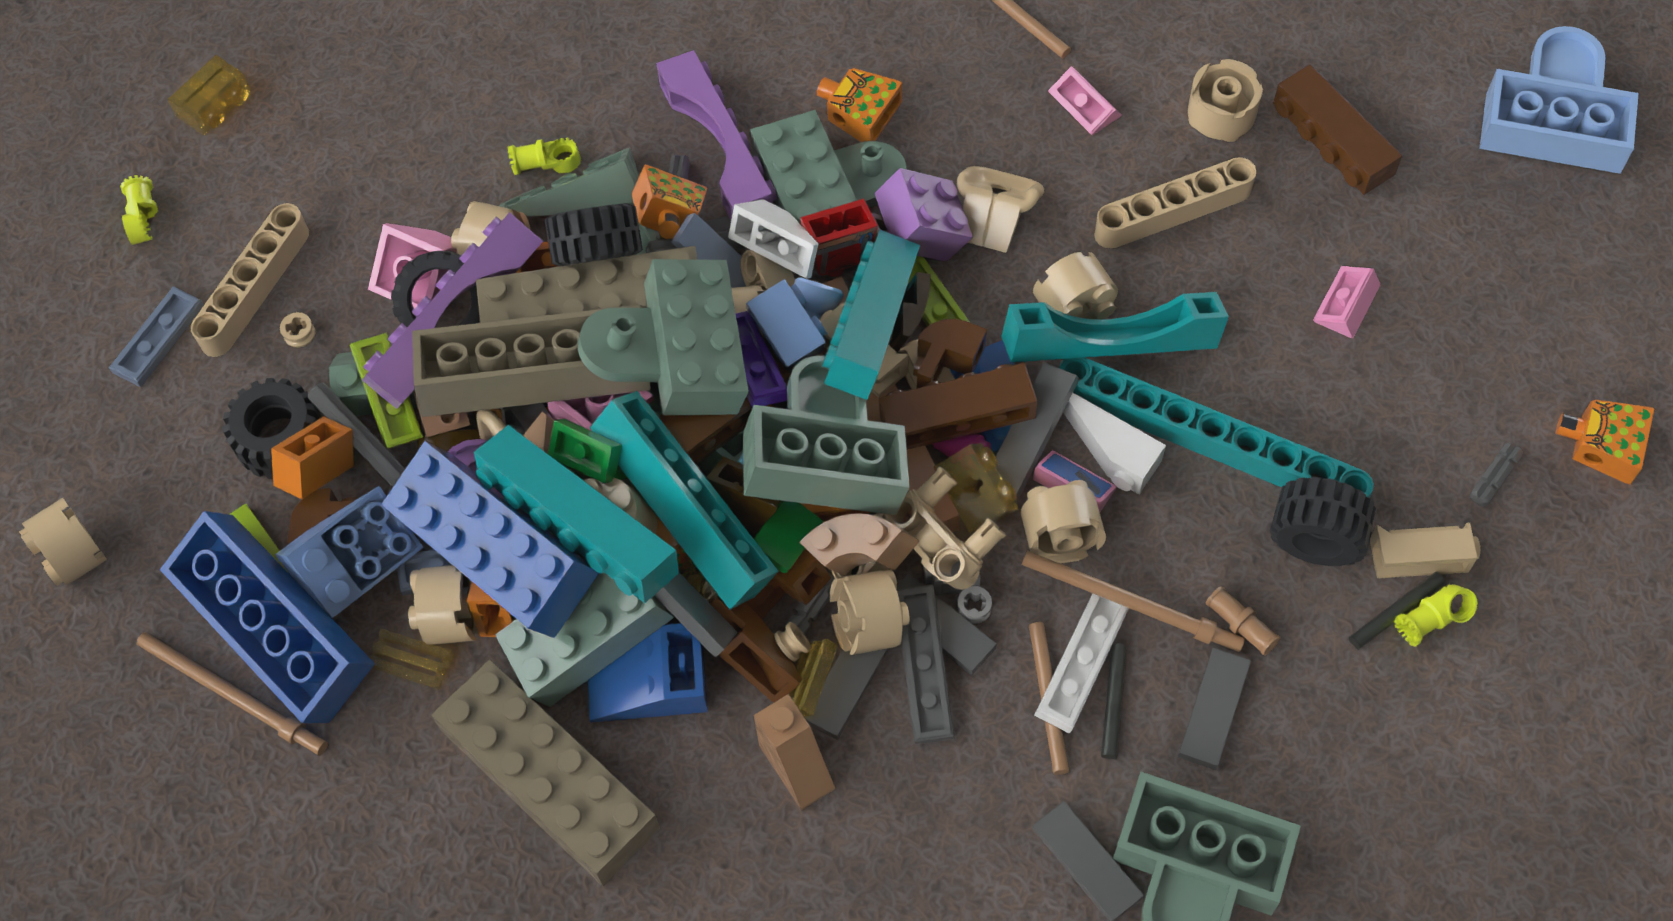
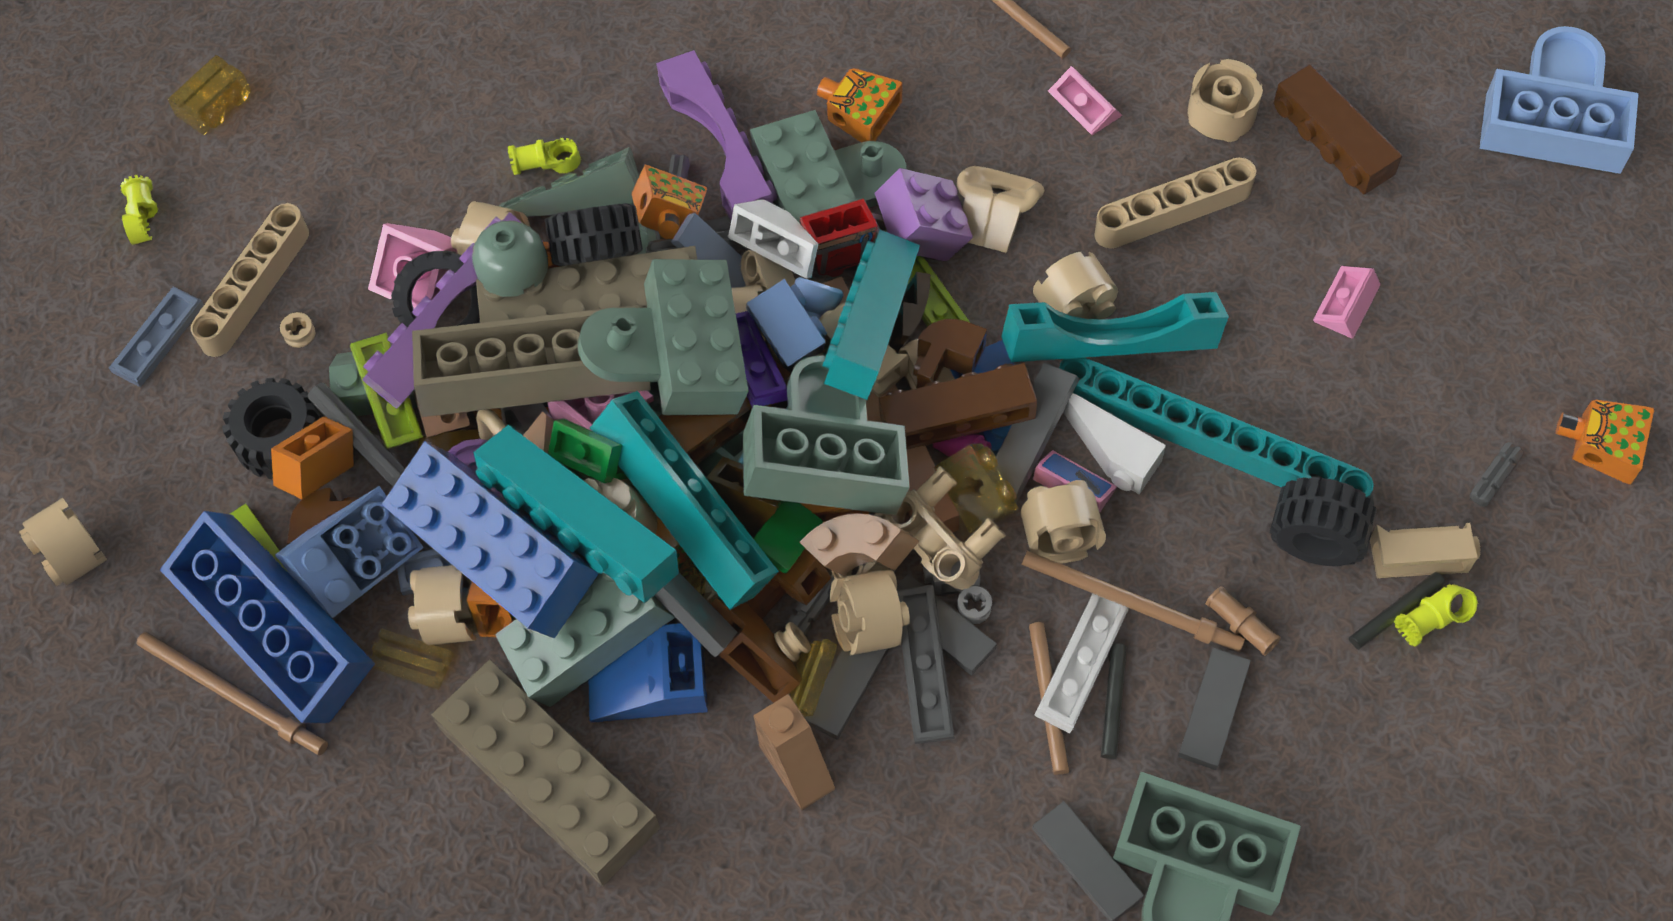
none -> sand green cylinder [472,221,549,297]

